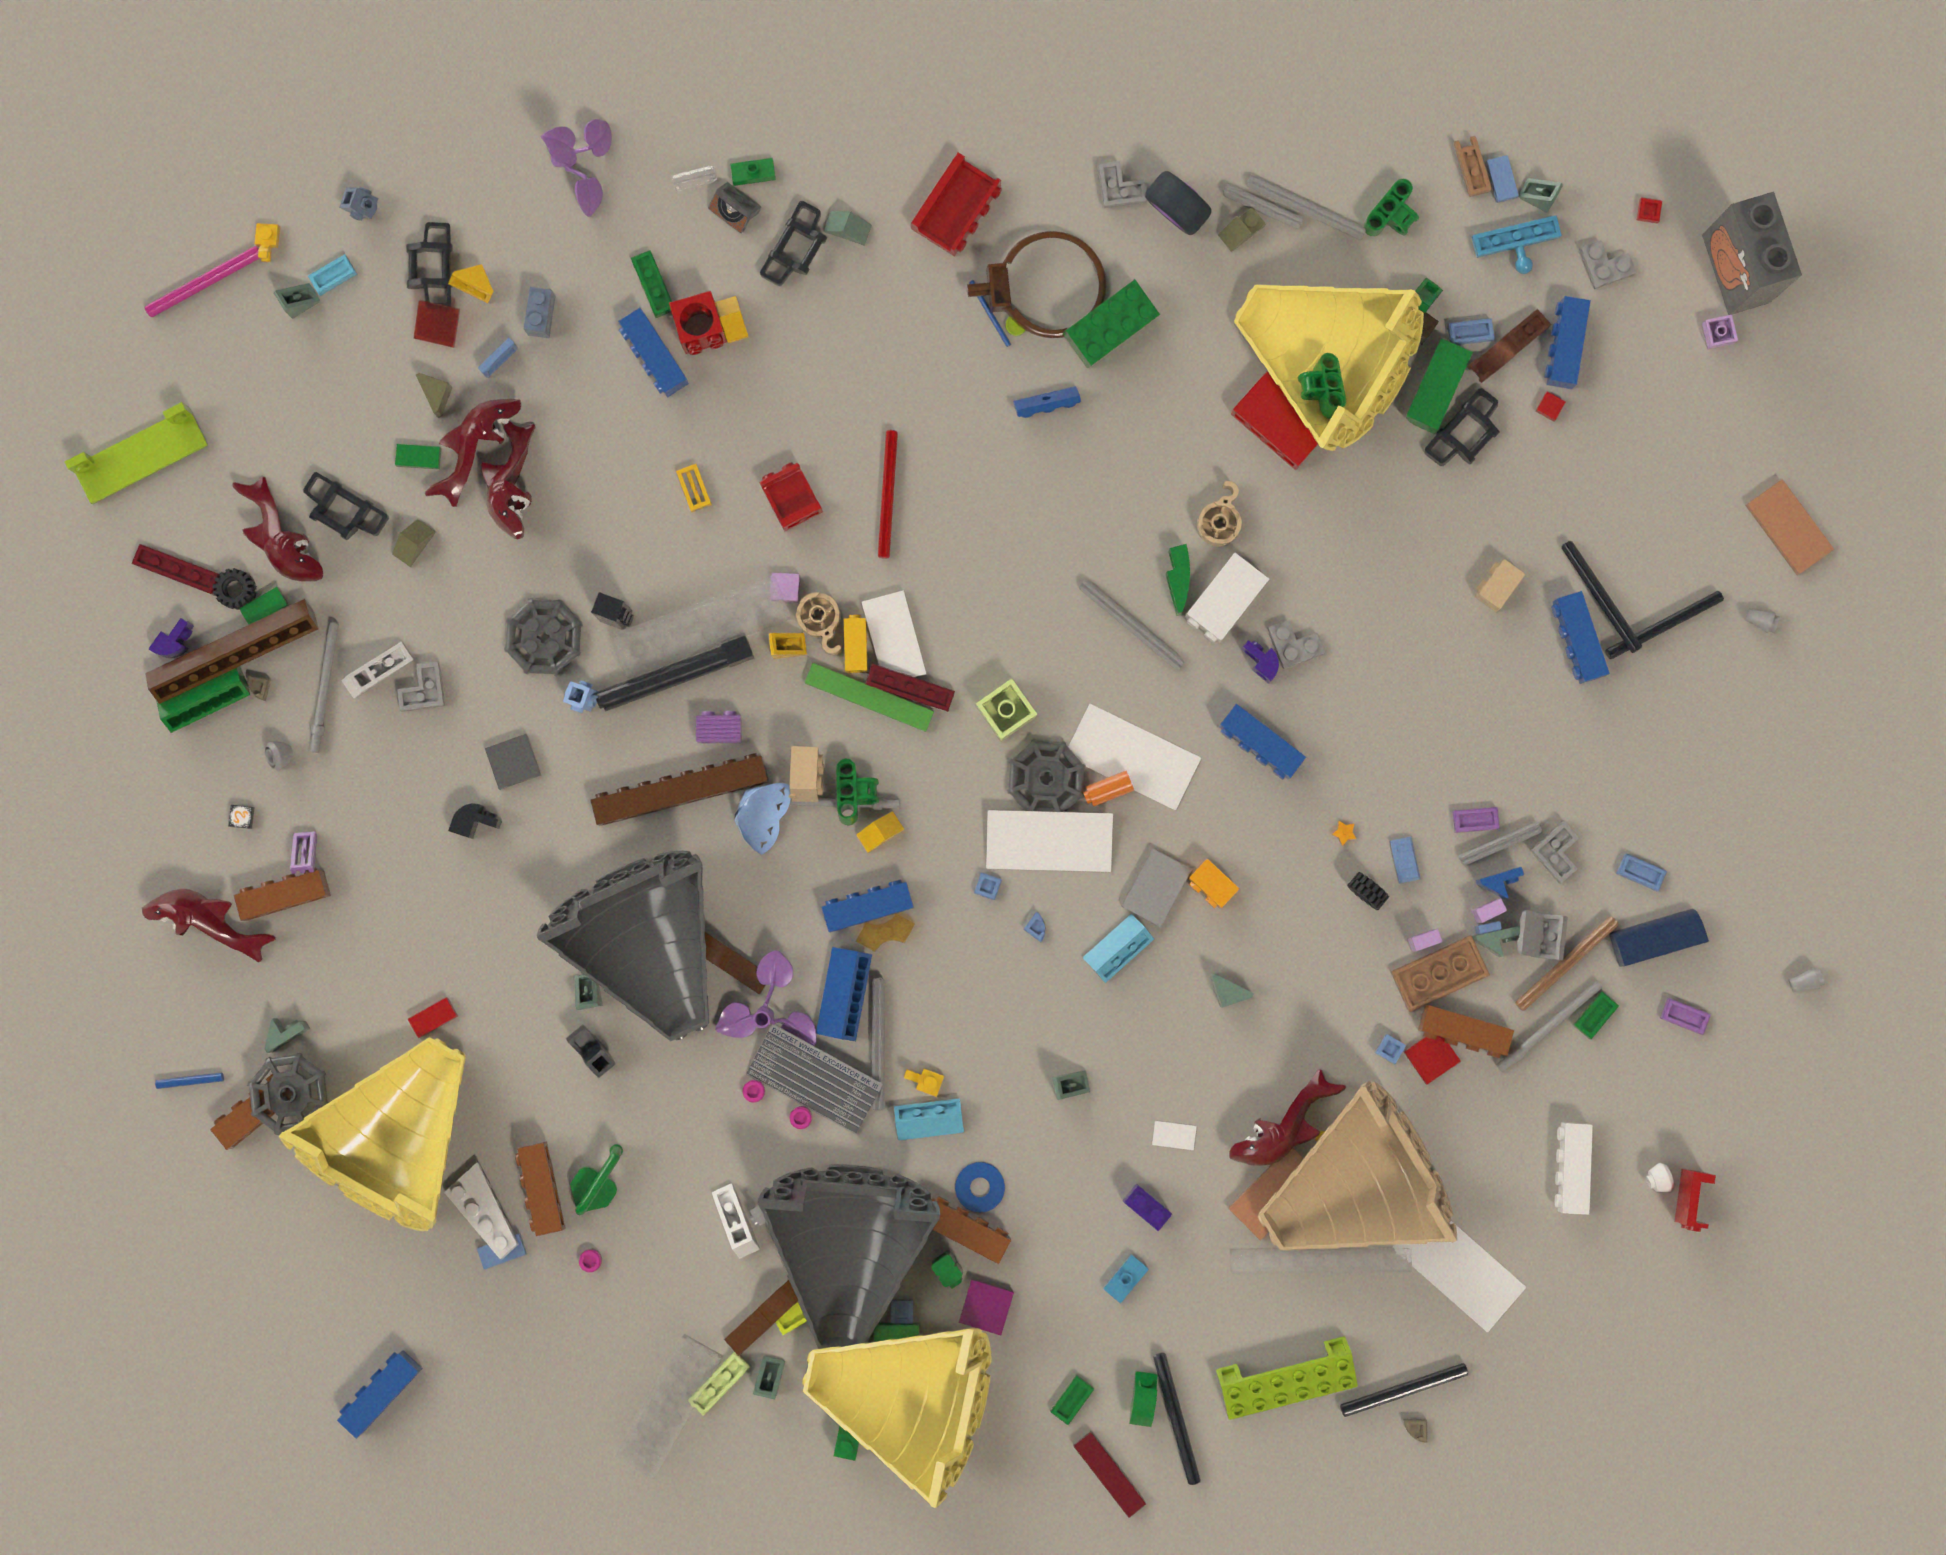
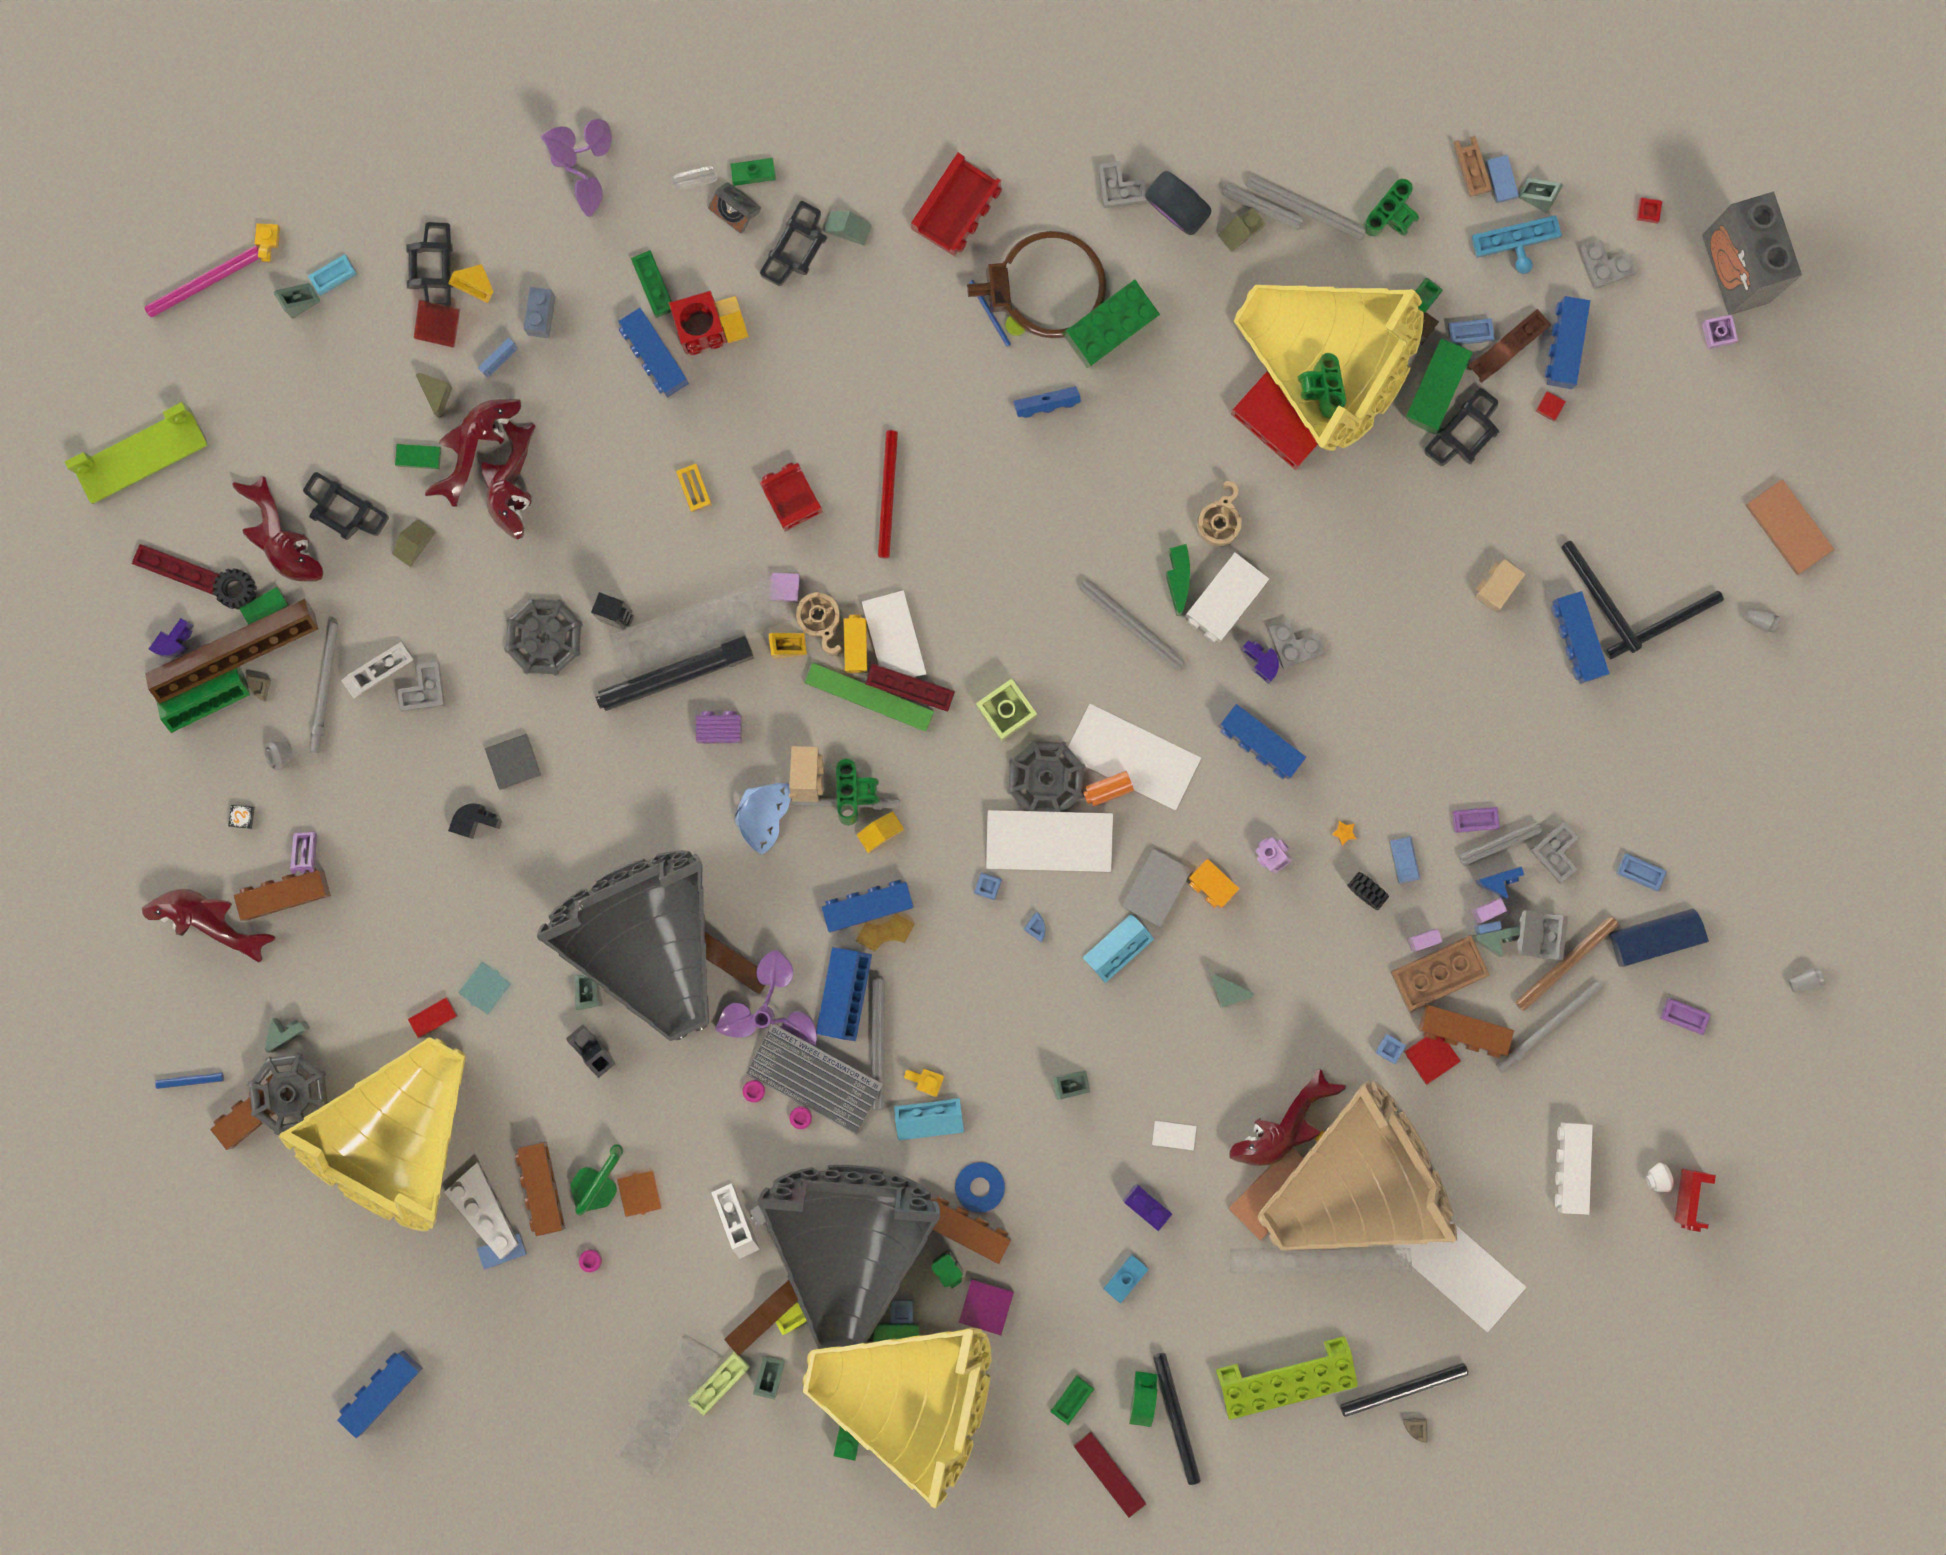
sand blue brick [339,187,379,221] -> none
light blue brick [563,680,598,713] -> none
reddish brown brick [590,753,769,826] -> none
green tile [1573,992,1619,1040] -> none
none -> clear light blue piece [459,962,511,1015]
none -> clear orange piece [617,1170,661,1217]
none -> lavender brick [1255,837,1293,873]

